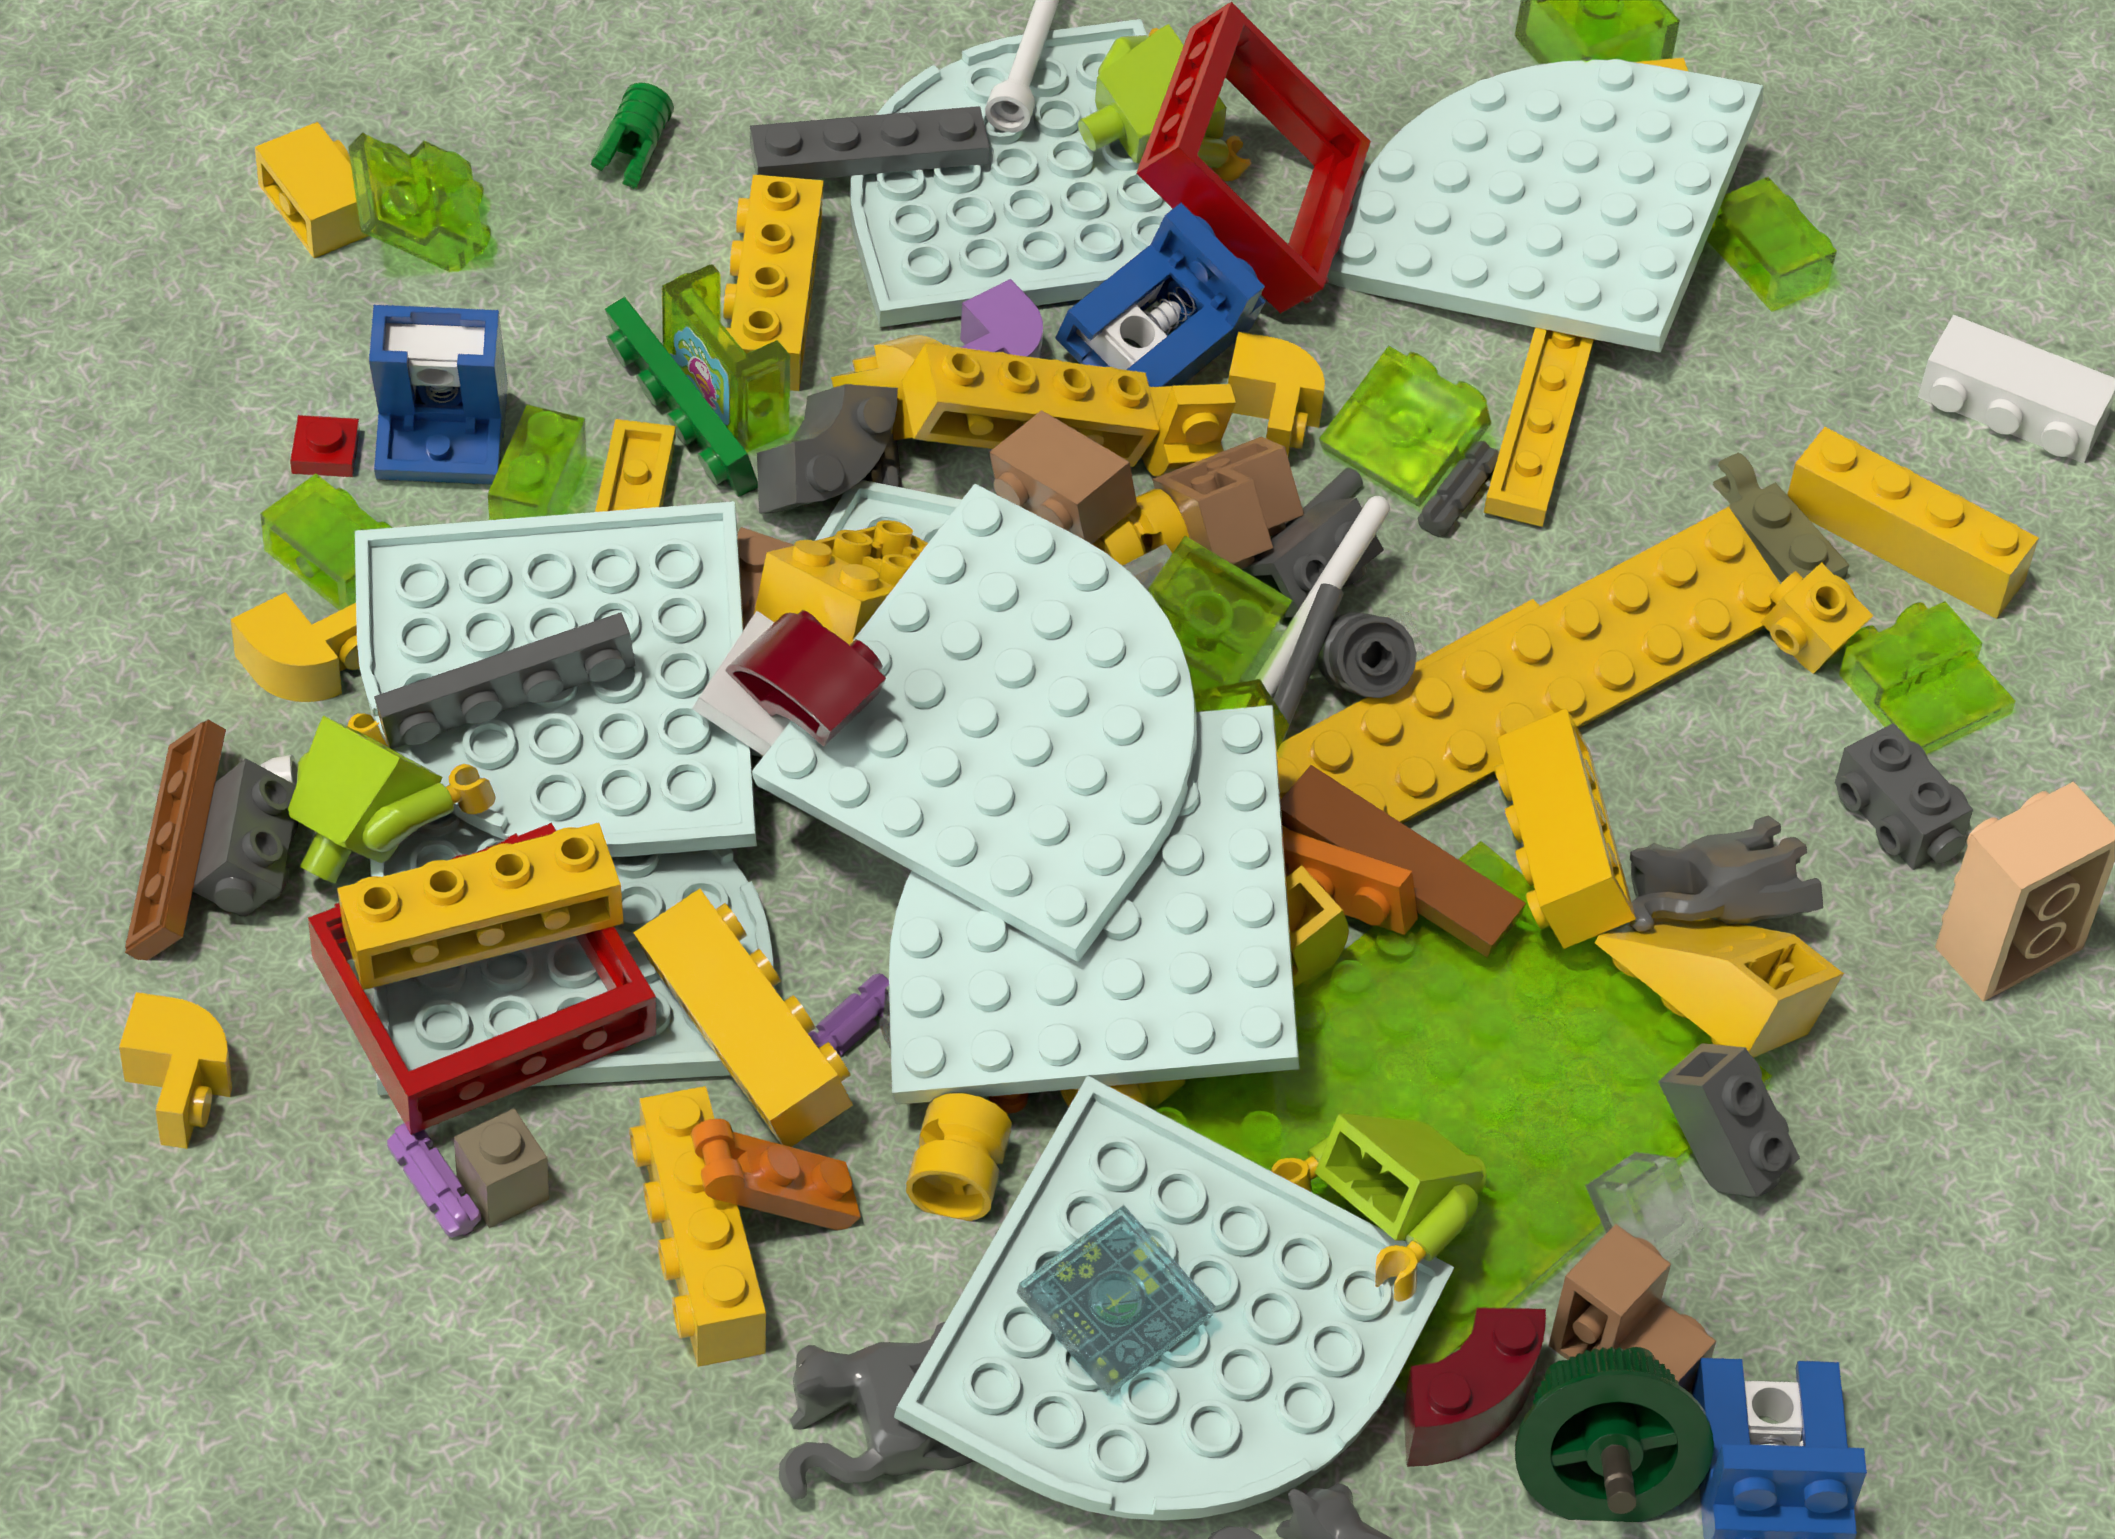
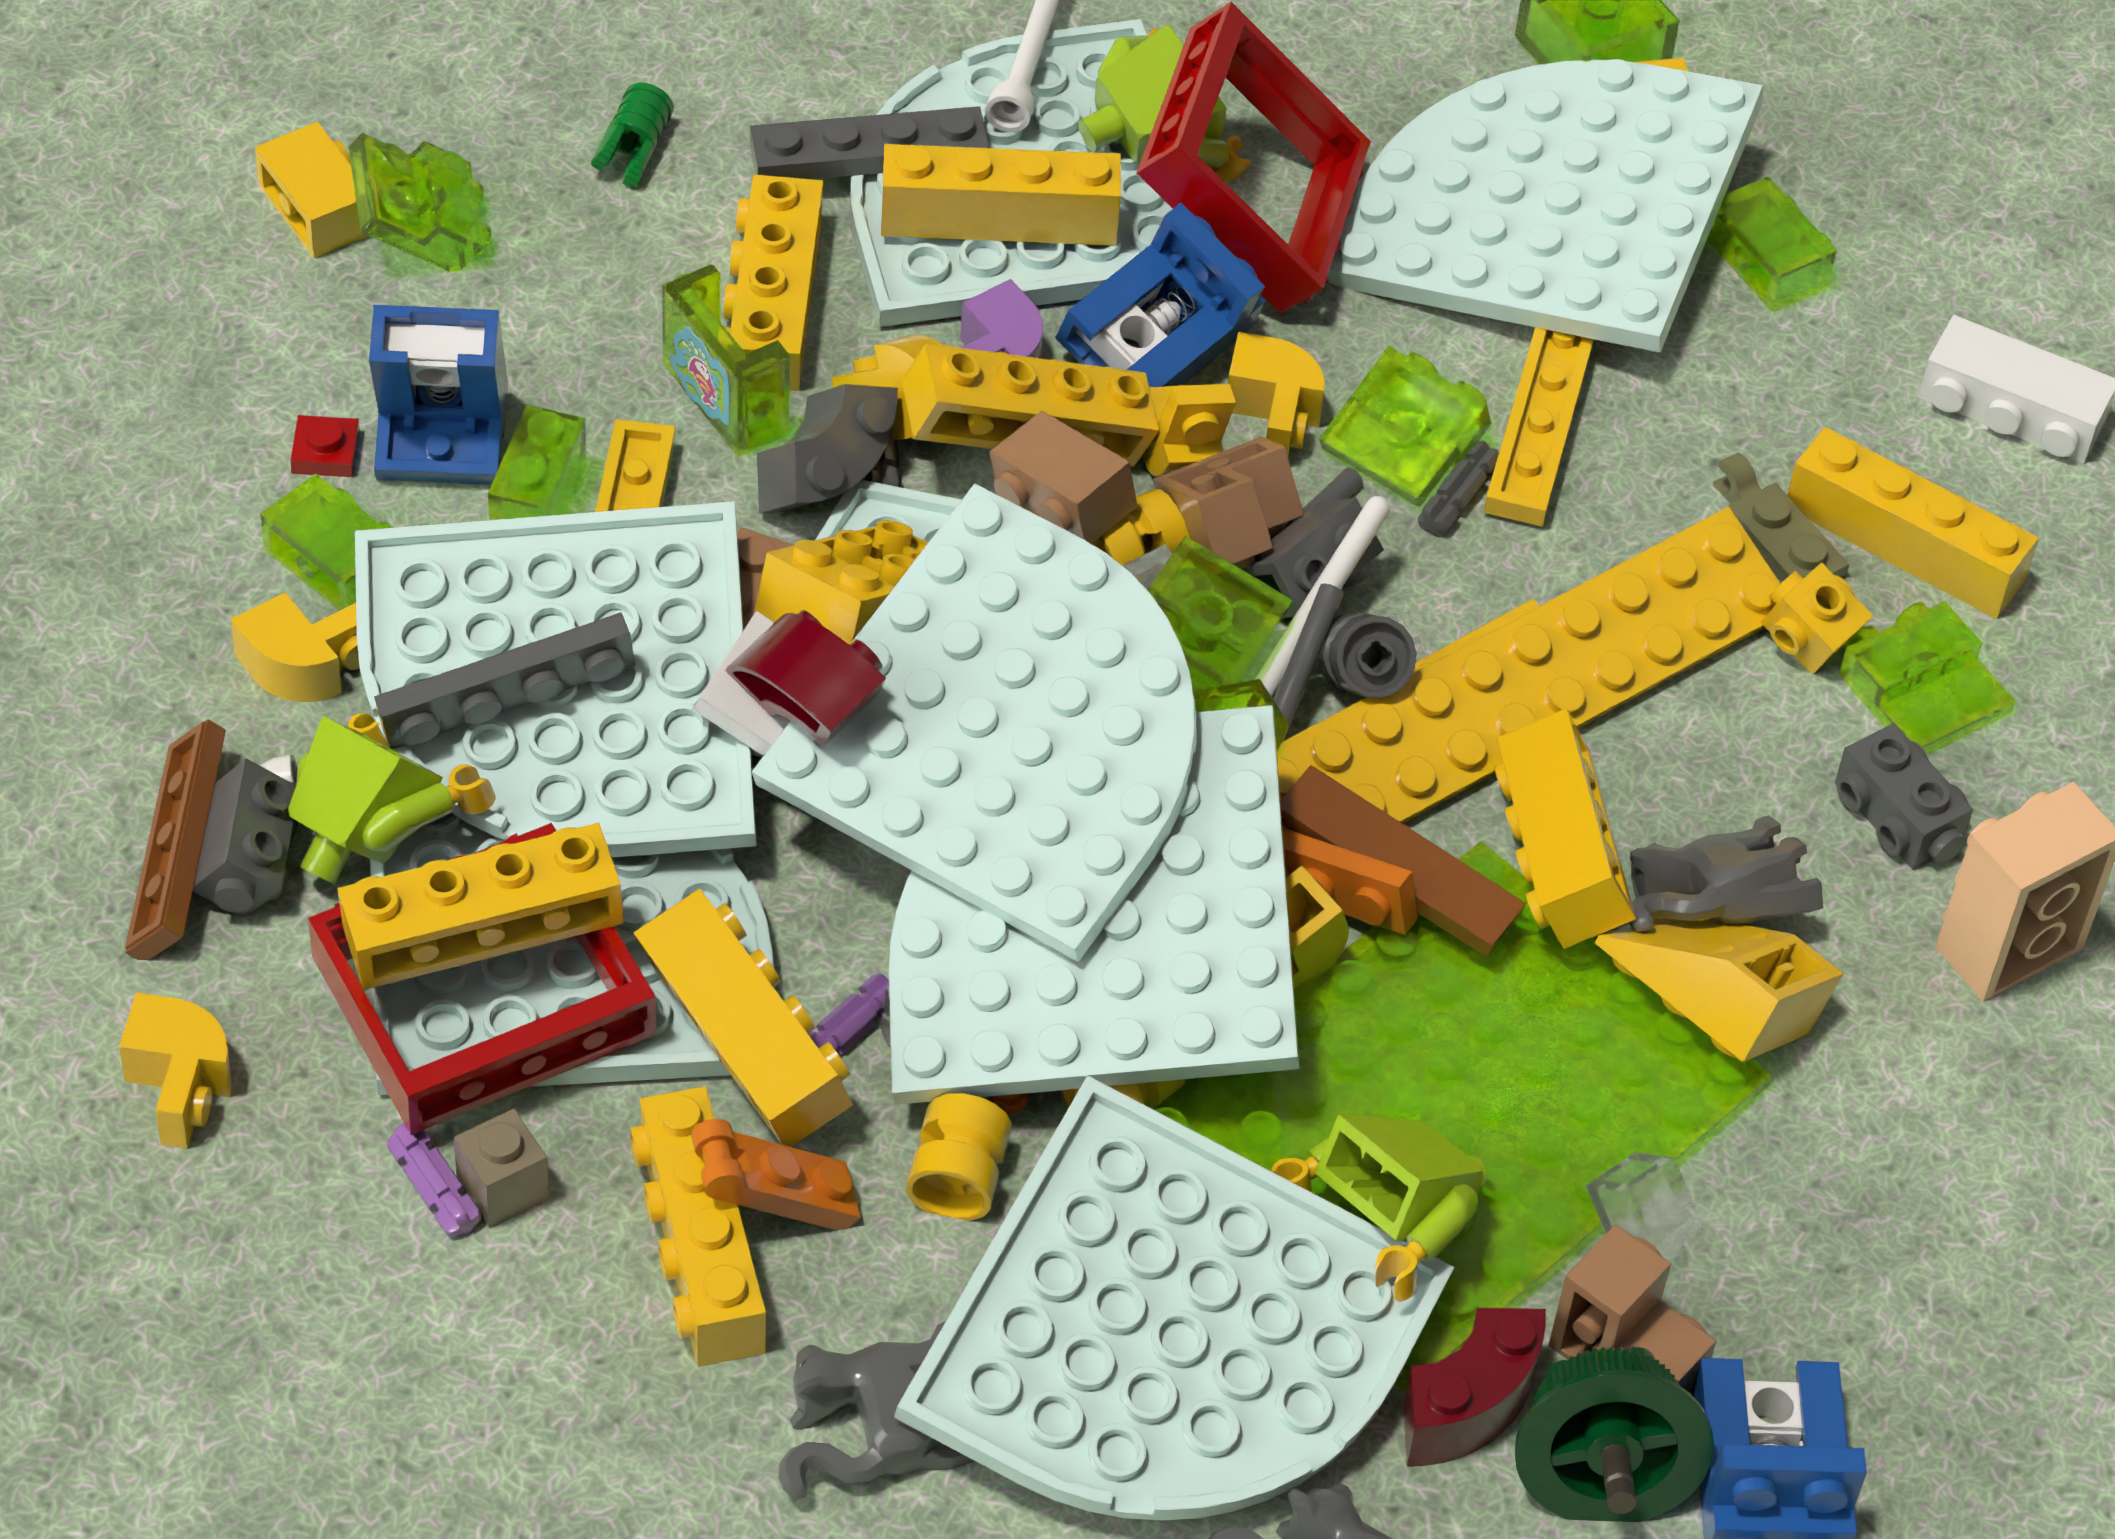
green plate [605,296,758,497] -> none
clear light blue tile [1016,1205,1216,1396] -> none
dark grey brick [1658,1043,1800,1198] -> none
none -> yellow brick [881,144,1121,246]

